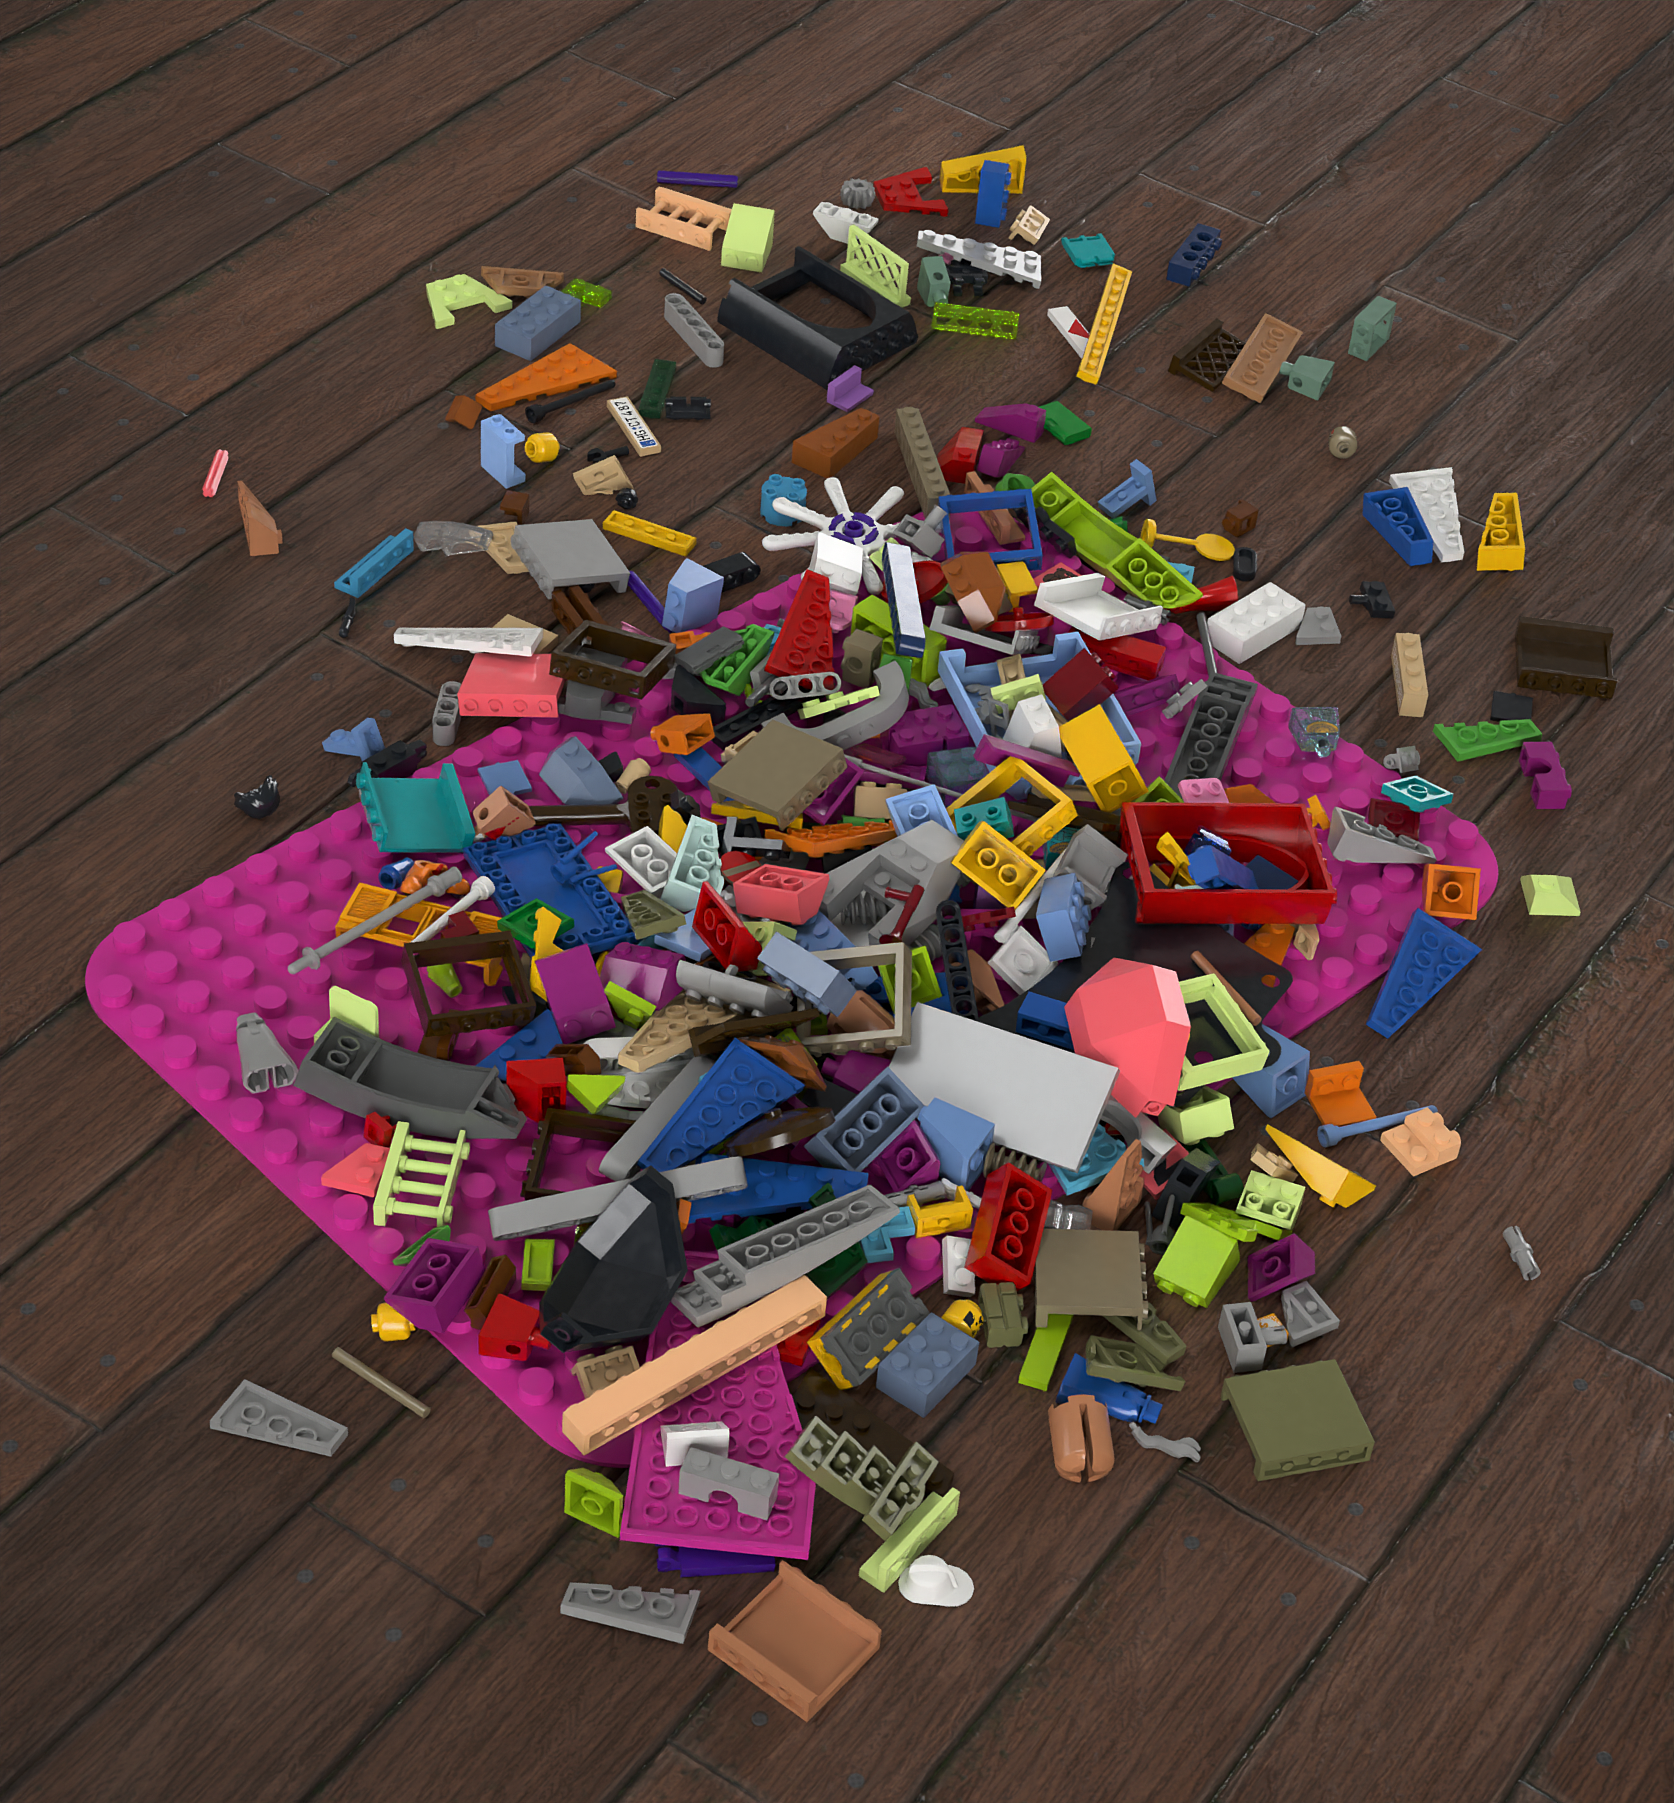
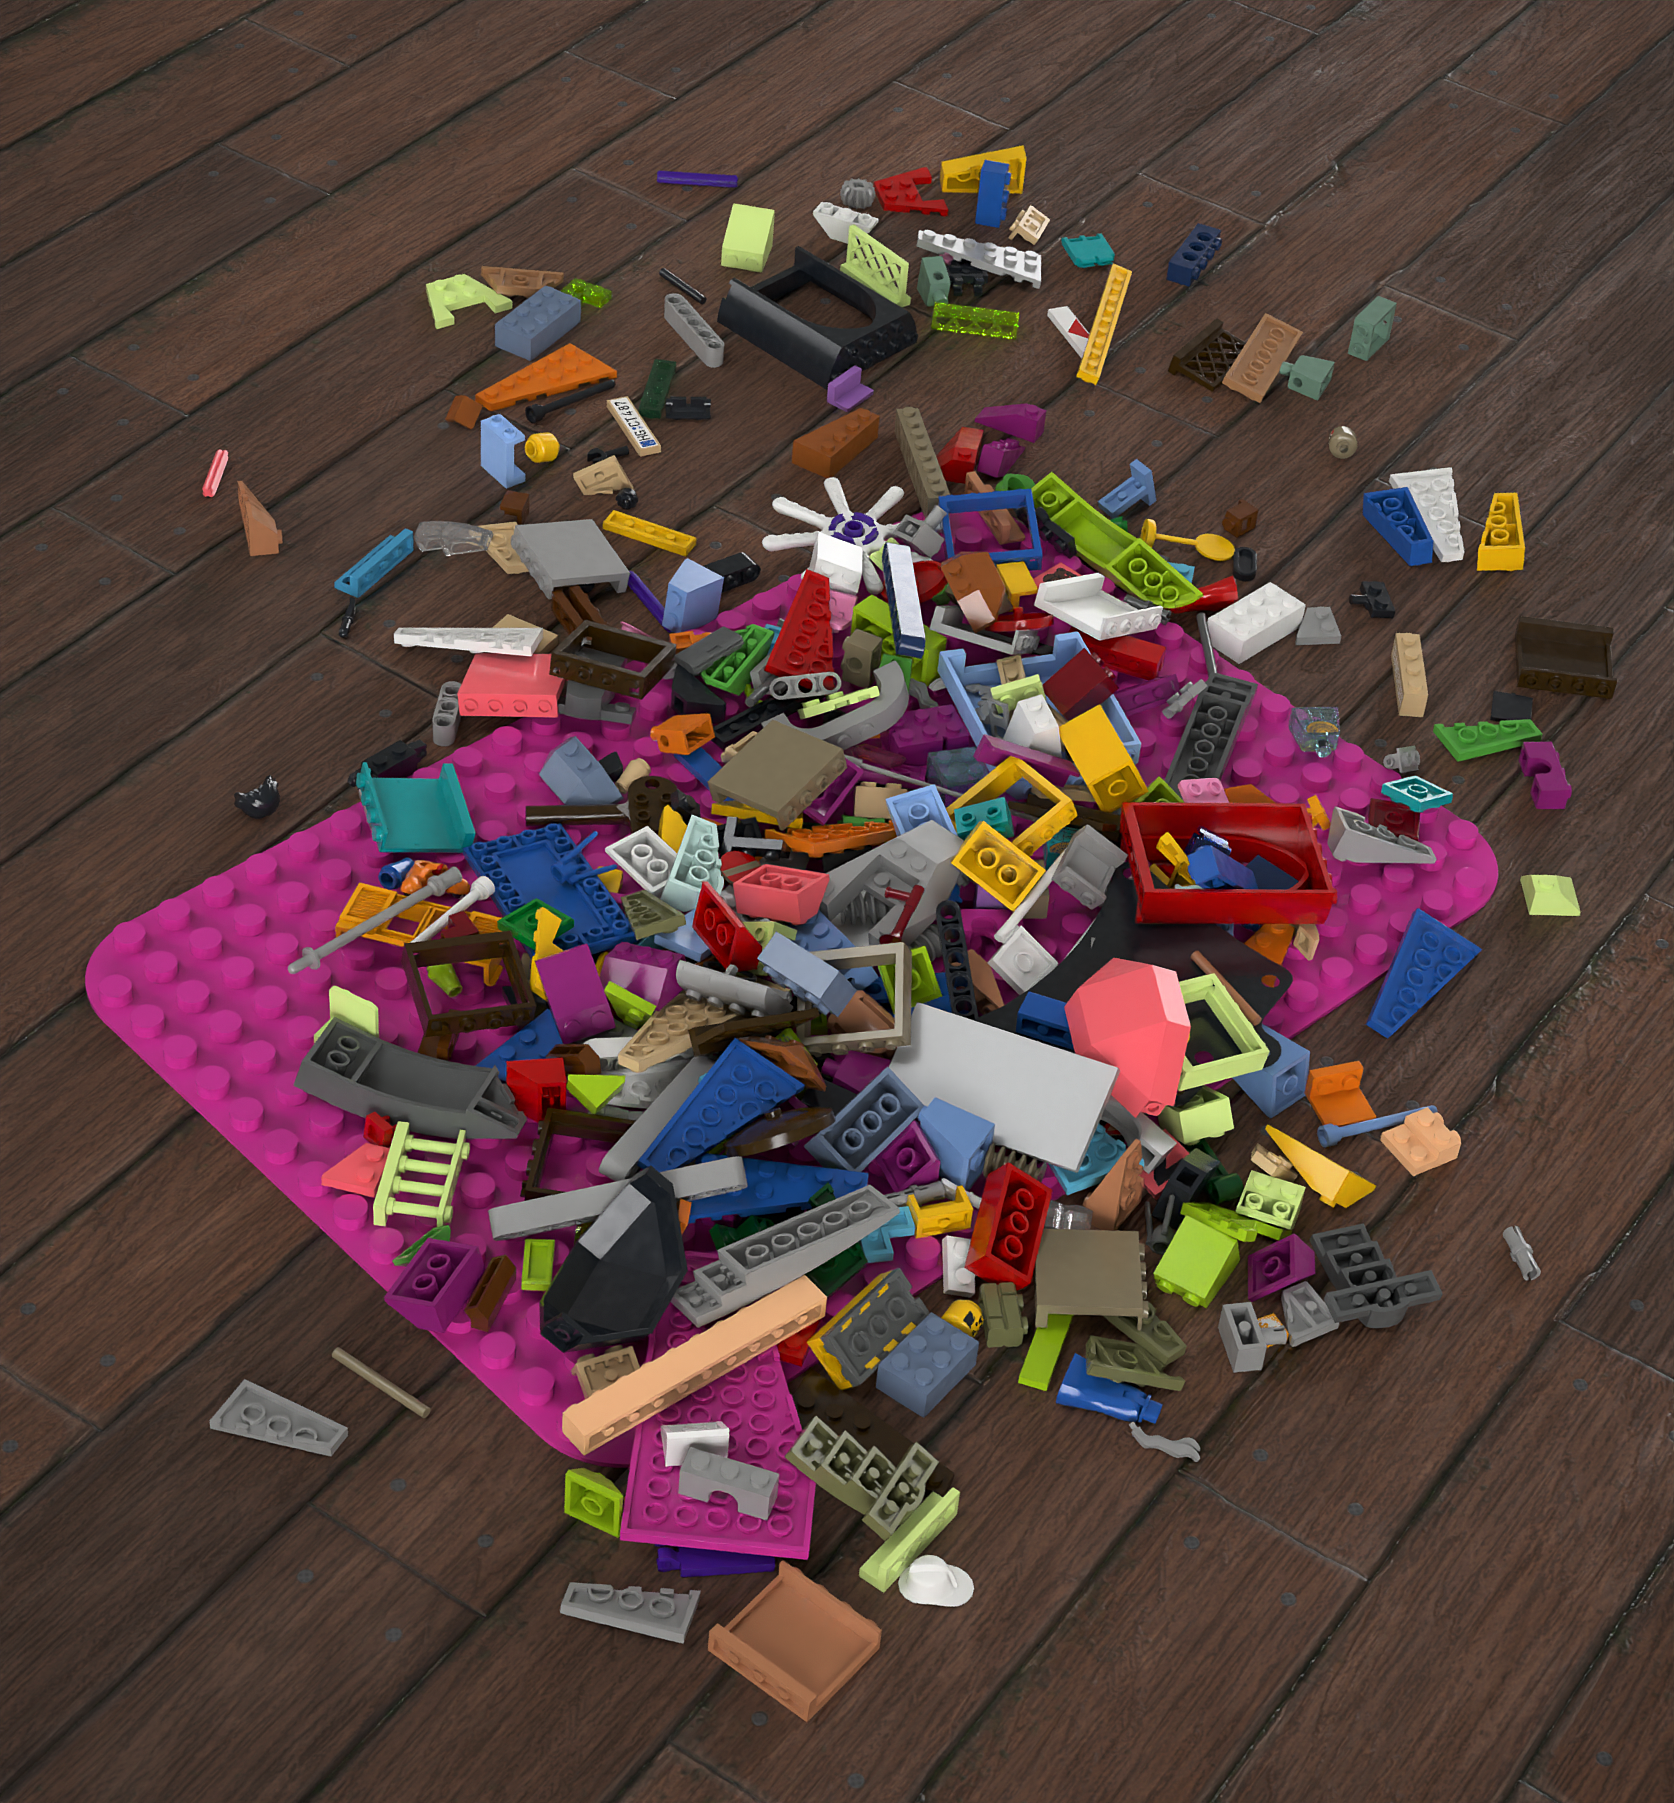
light grey piece [236,1013,299,1094] -> none
medium blue bracket [322,718,385,761] -> none
yellow head [371,1303,415,1341] -> none
nougat torso [473,786,536,842] -> none
medium blue piece [478,760,532,795] -> none
red torso [478,1294,552,1361] -> none
light nougat fence [636,186,732,251] -> none
dark azure brick [760,474,807,527] -> none
dark red wing [962,906,1016,932] -> none
medium blue brick [1036,873,1092,962] -> none
green piece [1038,401,1092,445] -> none
nougat cylinder [1048,1394,1115,1483] -> none
olive panel [1220,1359,1375,1481] -> none
orange slope [1422,864,1481,920] -> none
none -> dark grey slope [1310,1223,1443,1328]

